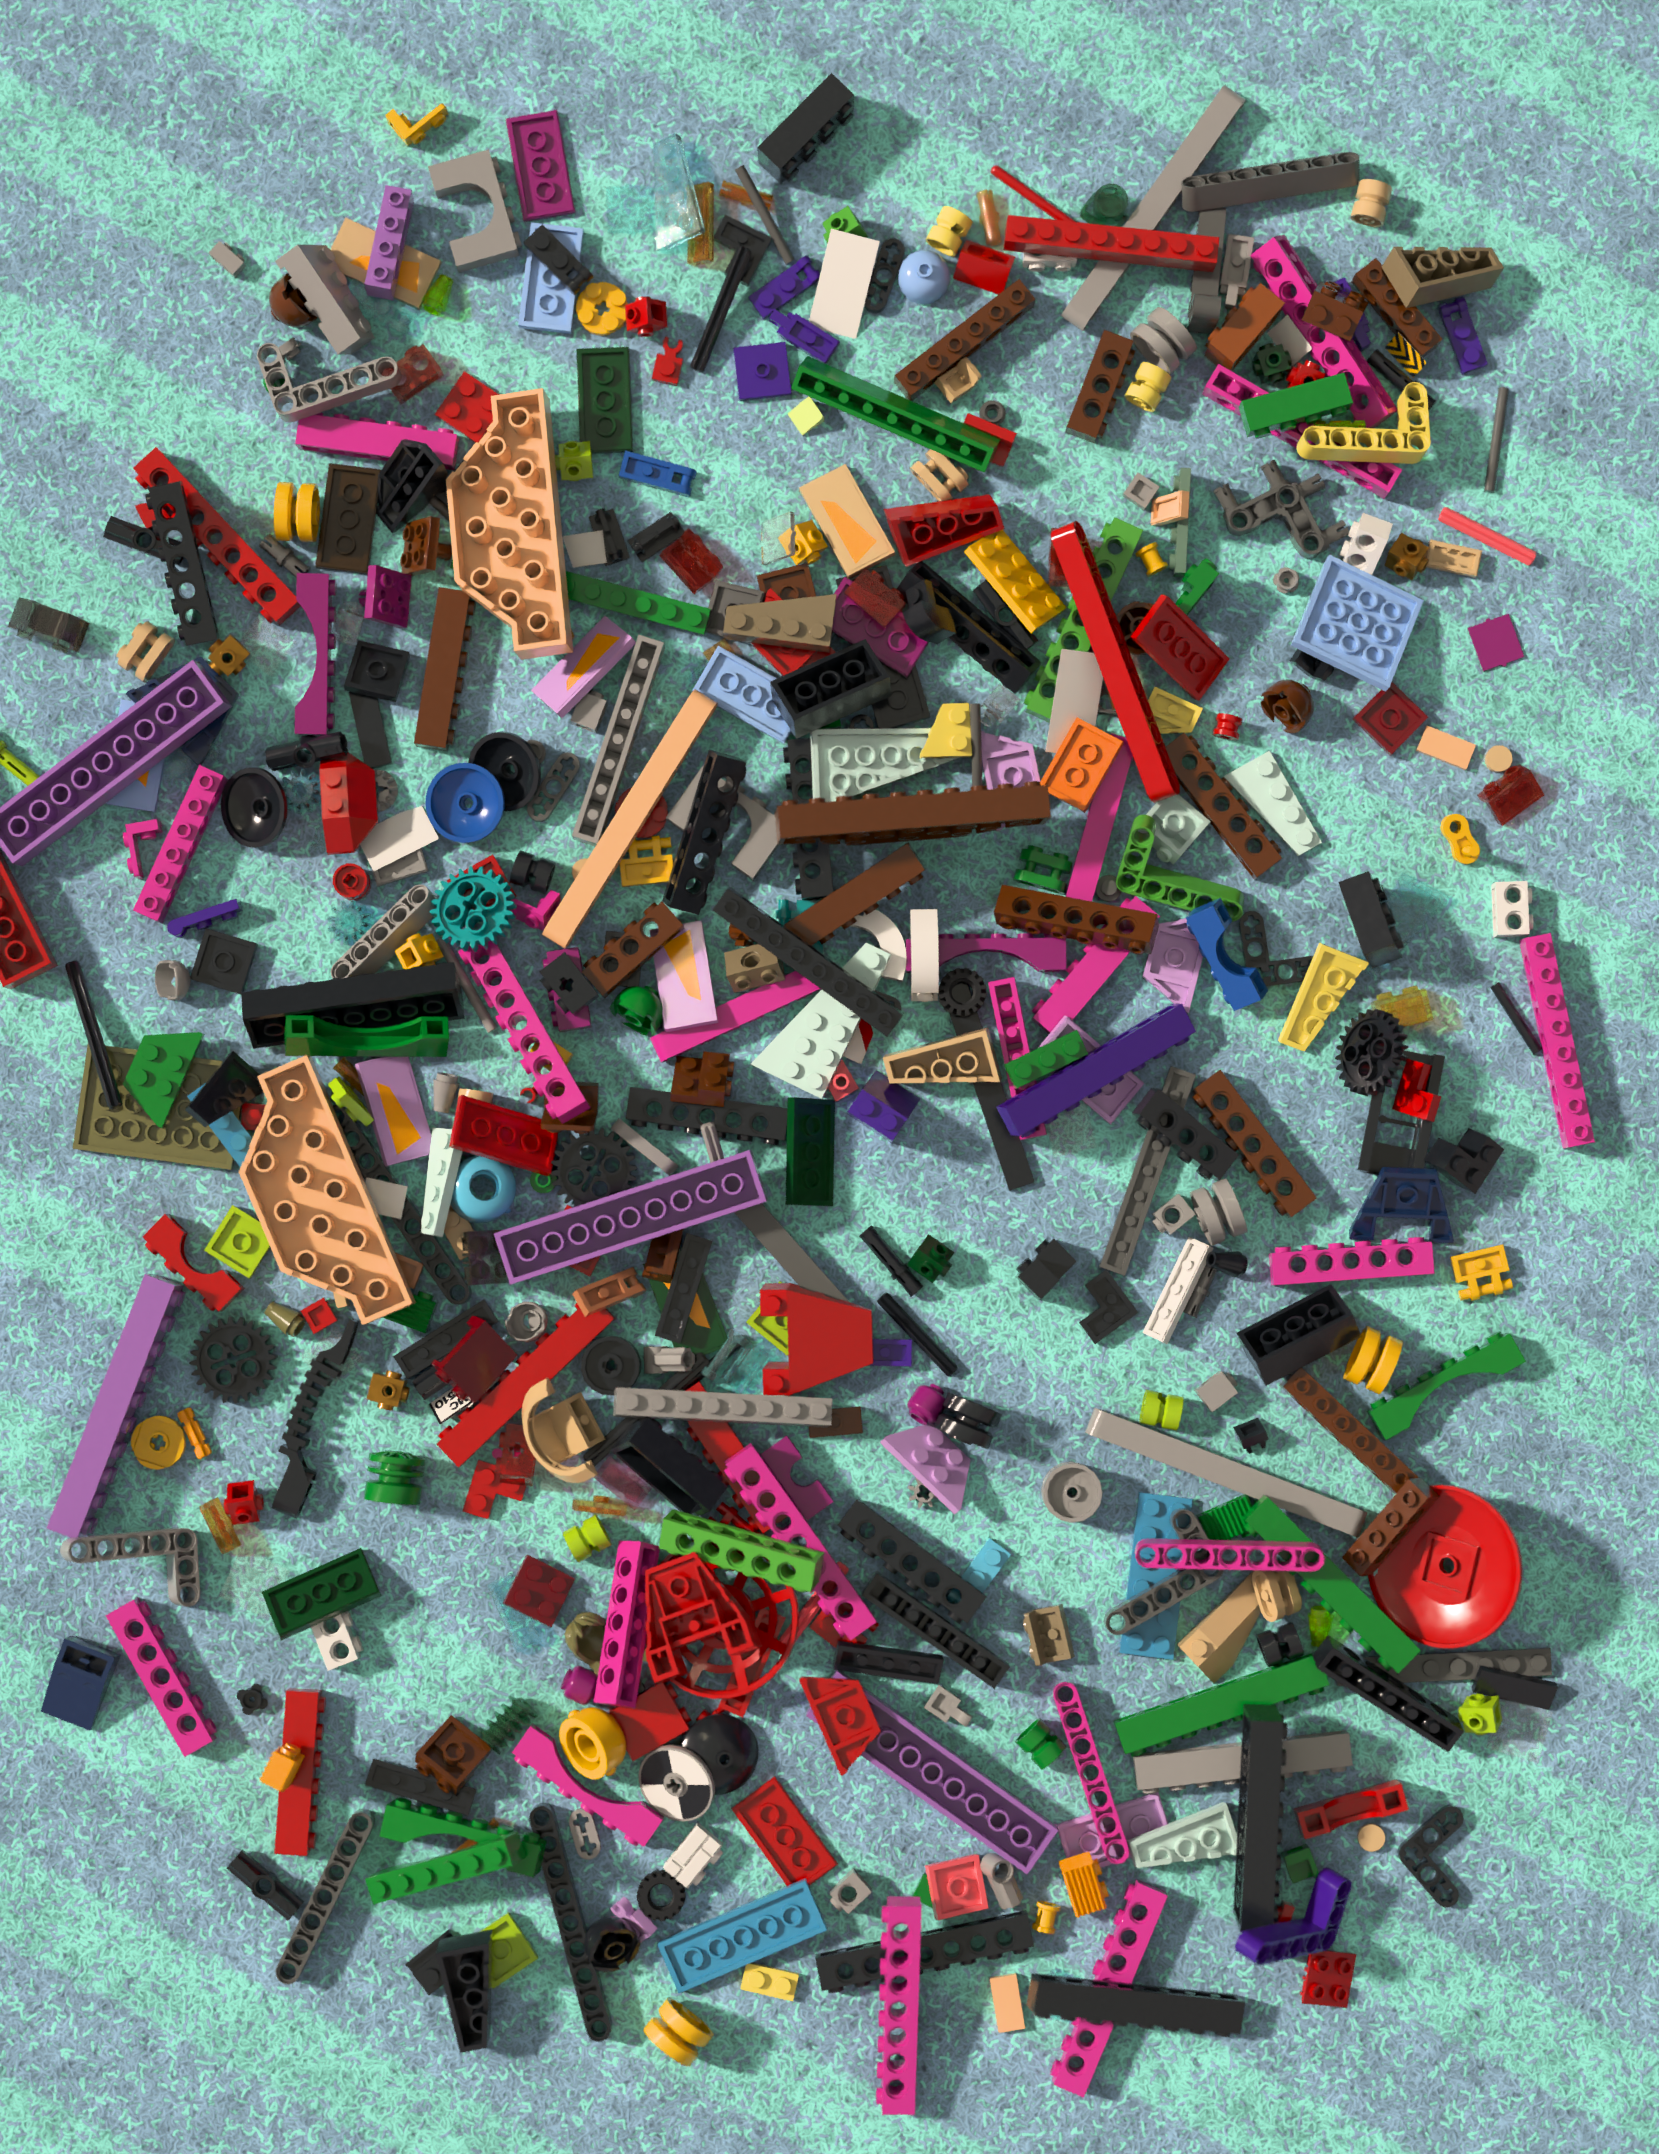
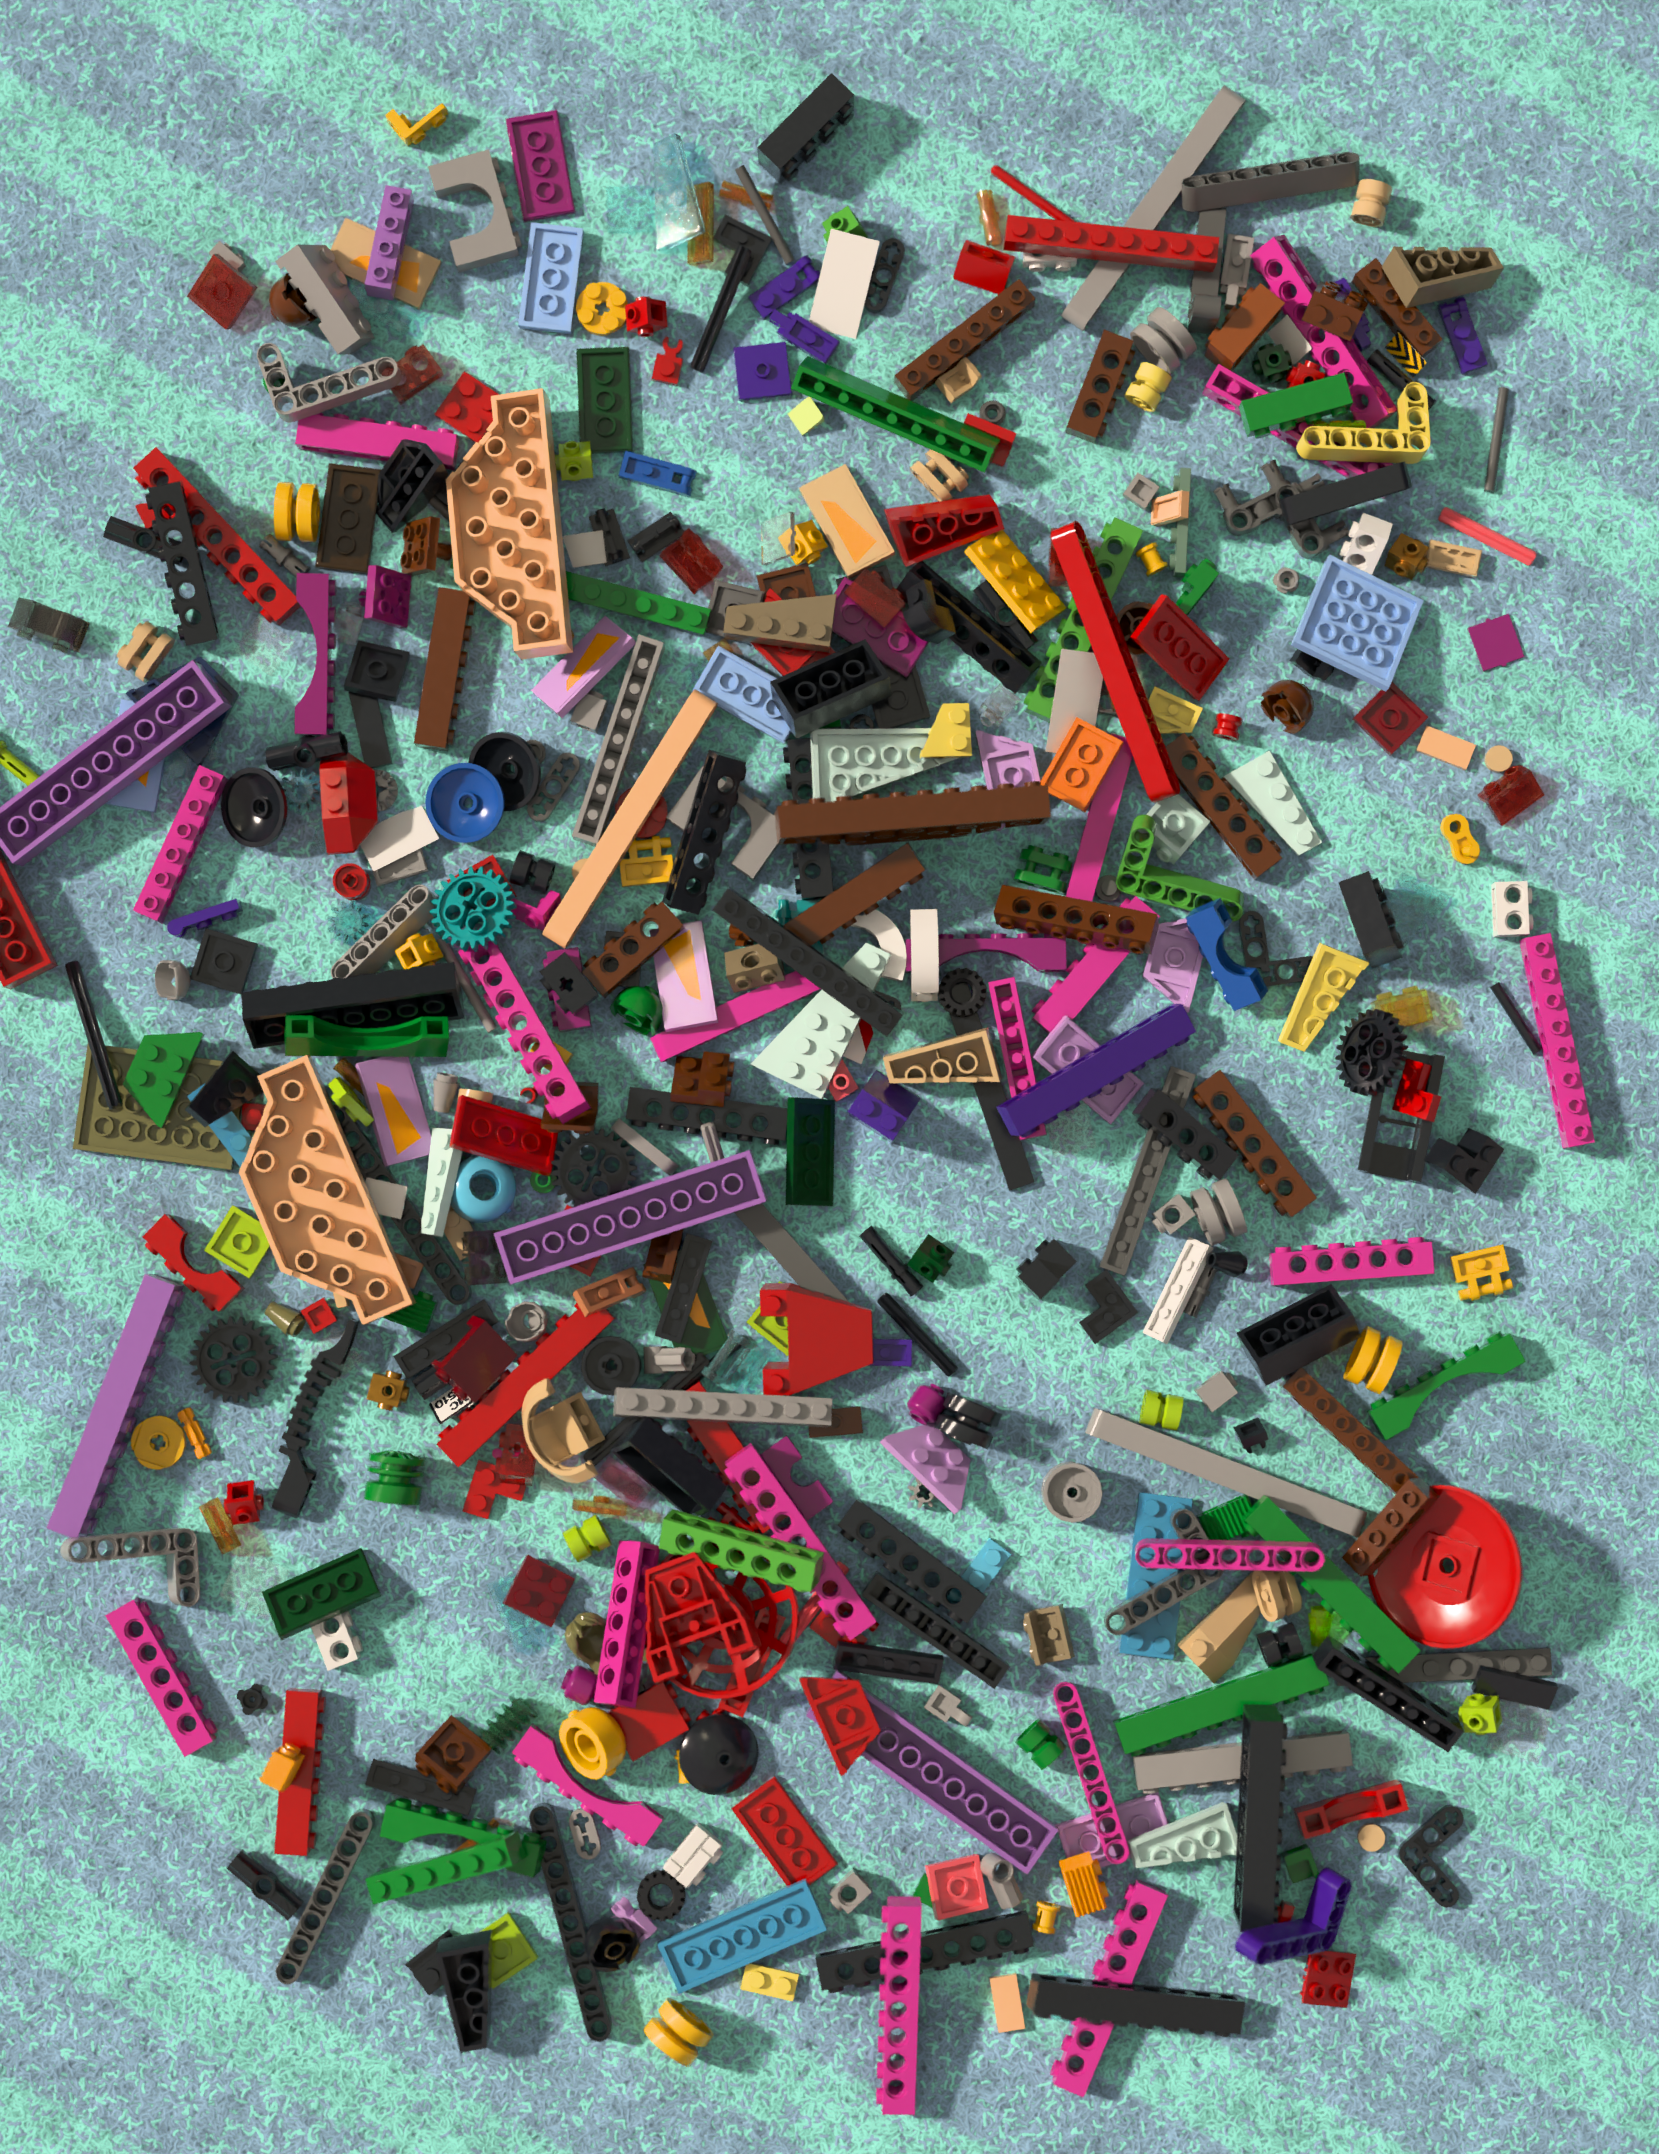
dark blue slope [41,1635,121,1731] -> none
dark pink bracket [123,819,163,879] -> none
pearl gold brick [208,633,250,676] -> none
light grey plate [278,337,301,361] -> none
clear neon green cone [421,274,454,316] -> none
black plate [523,224,594,295] -> none
piece [639,1745,715,1821] -> none
light blue cylinder [898,250,950,304] -> none
light yellow wheel [926,206,973,257] -> none
dark grey bar [970,703,983,787] -> none
green plate [1004,1030,1088,1089] -> none
clear green piece [1079,184,1129,227] -> none
dark blue wing [1349,1167,1454,1244] -> none
none -> clear red plate [187,254,258,330]
none -> black beam [1279,461,1412,526]

